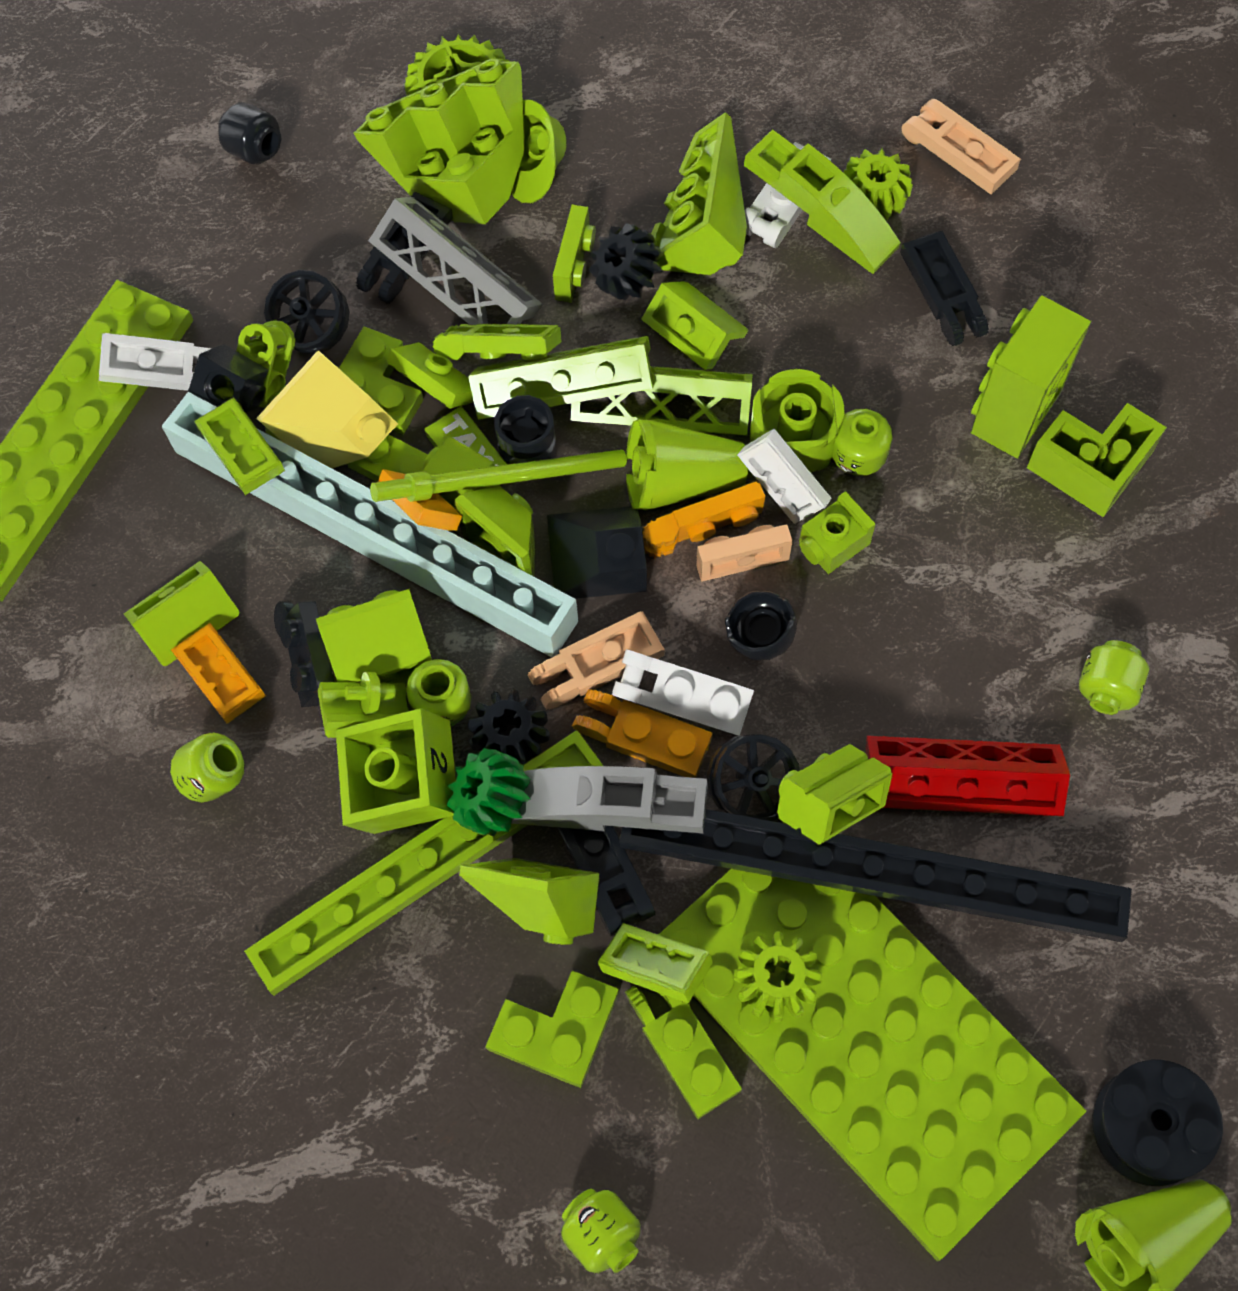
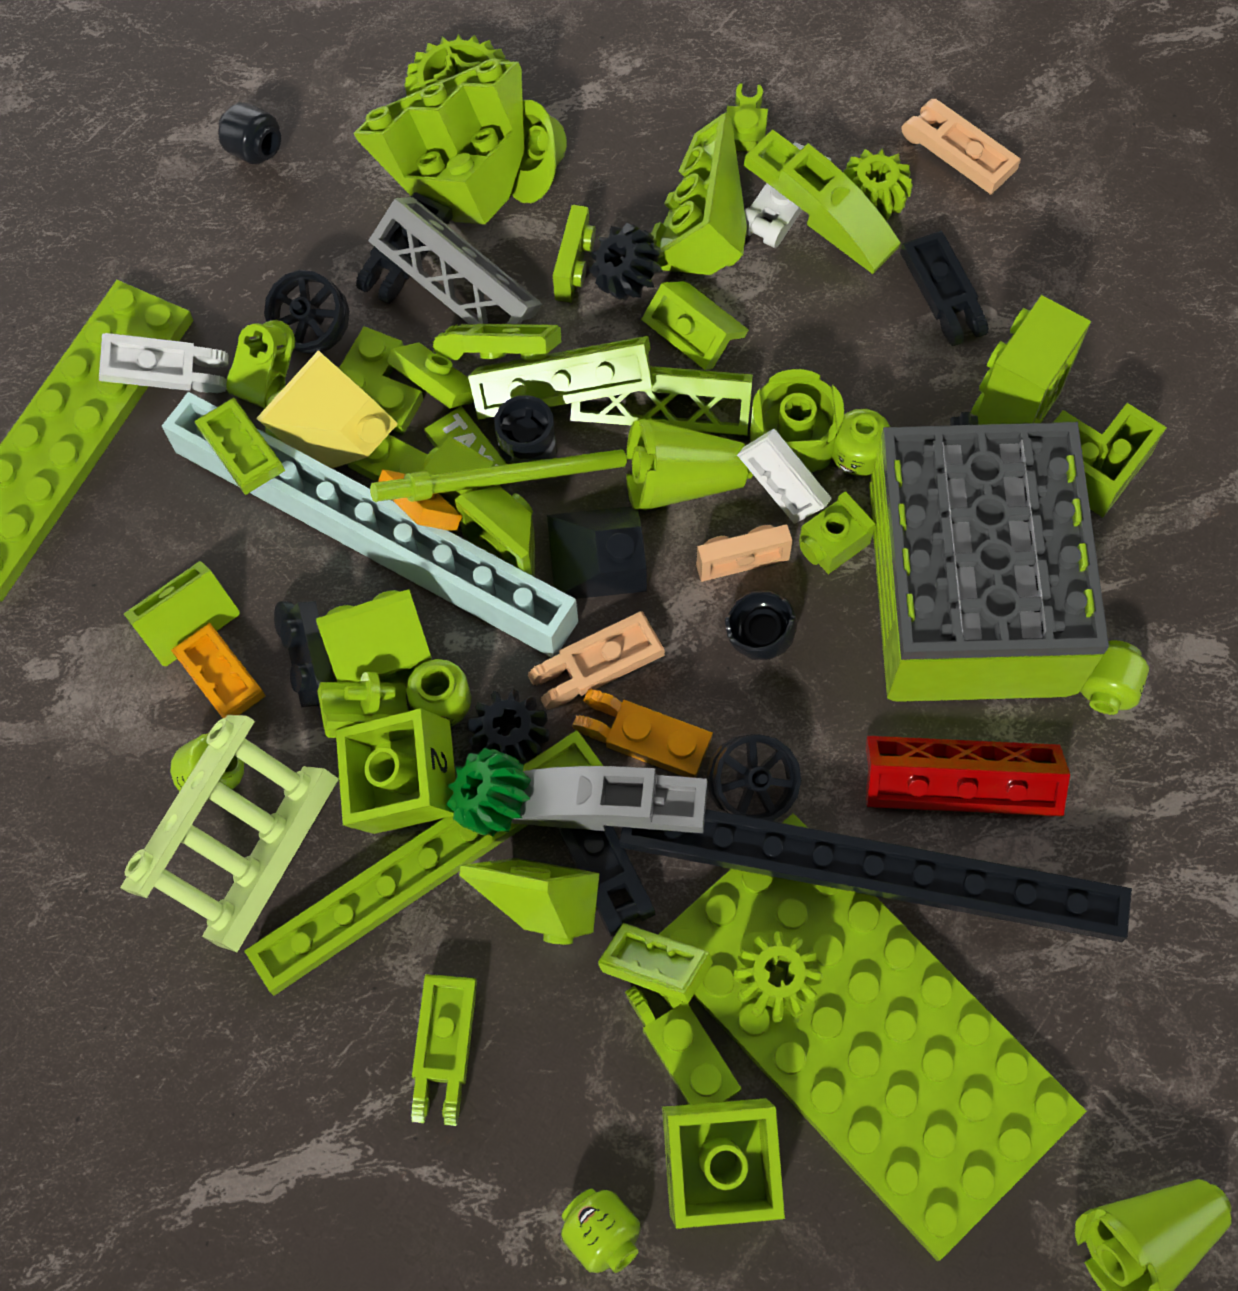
black brick [187,344,268,413] -> none
lime plate [485,971,619,1088] -> none
white plate [611,649,754,736] -> none
light orange hinge [642,481,766,558] -> none
lime brick [777,744,892,845] -> none
black wheel [1092,1059,1223,1186] -> none
none -> yellowish green fence [120,715,339,952]
none -> lime hinge [411,974,477,1126]
none -> lime brick [662,1098,785,1229]
none -> lime plate [726,83,768,152]
none -> dark grey piece [869,412,1109,702]

